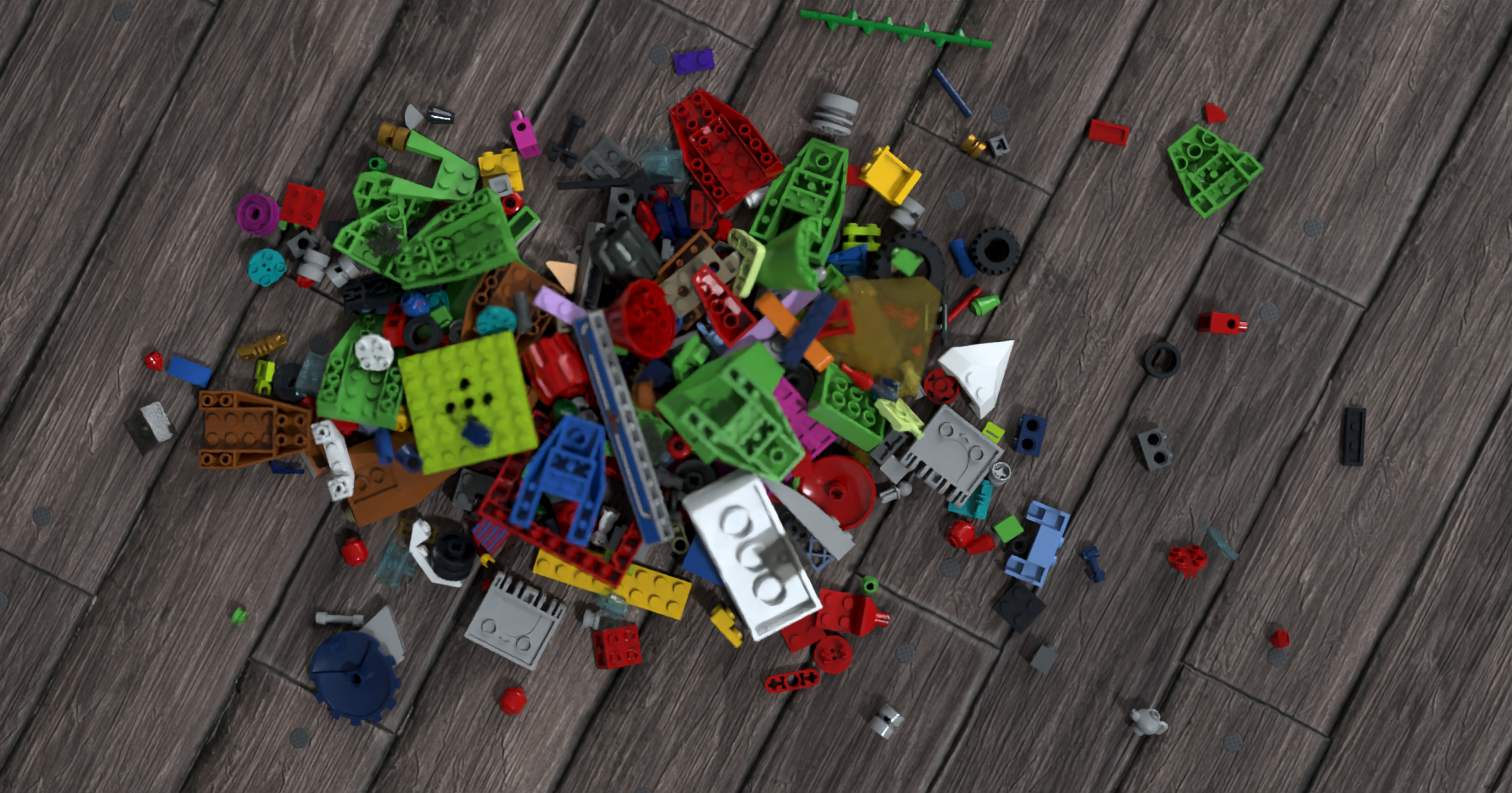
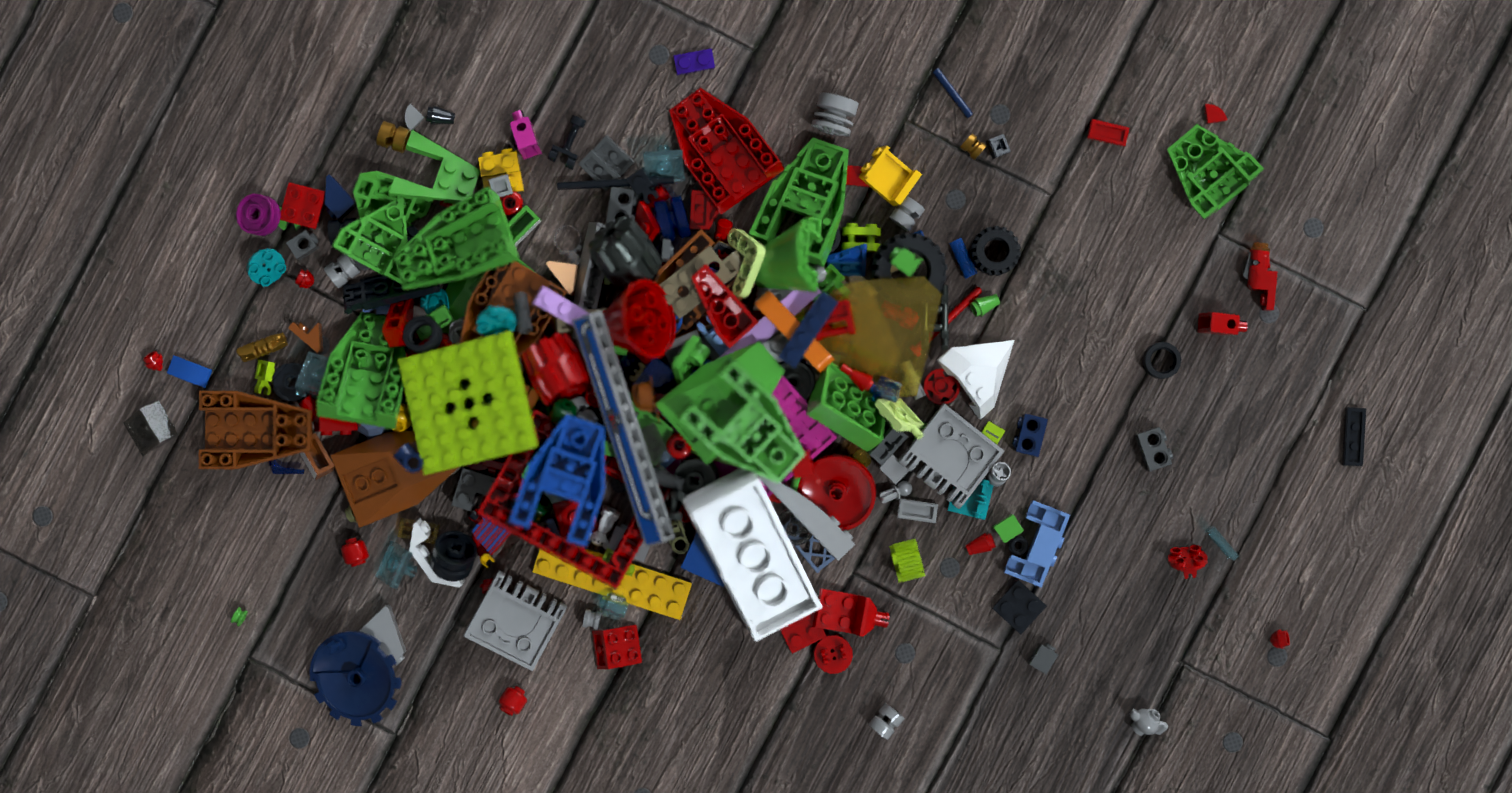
light grey wheel [297,248,331,283] -> none
white slope [311,420,355,501] -> none
light grey bar [316,612,364,627] -> none
white plate [355,334,394,371] -> none
clear smoke hips [367,222,403,258] -> none
green cone [368,156,388,173] -> none
blue piece [374,428,394,465] -> none
blue head [401,290,430,318] -> none
clear blue brick [459,419,494,449] -> none
yellow plate [710,604,743,648] -> none
white cone [743,185,770,210] -> none
clear smoke plate [757,531,813,586] -> none
red beam [765,668,821,693] -> none
green plant [800,9,992,49] -> none
bright green cone [859,576,879,595] -> none
red head [946,520,975,549] -> none
dark blue bar [1081,546,1105,583] -> none
none -> dark orange slope [288,322,323,354]
none -> dark blue slope [325,174,357,220]
none -> lime brick [889,539,925,582]
none -> light grey tile [897,499,938,523]
none -> red plate [1243,242,1278,311]

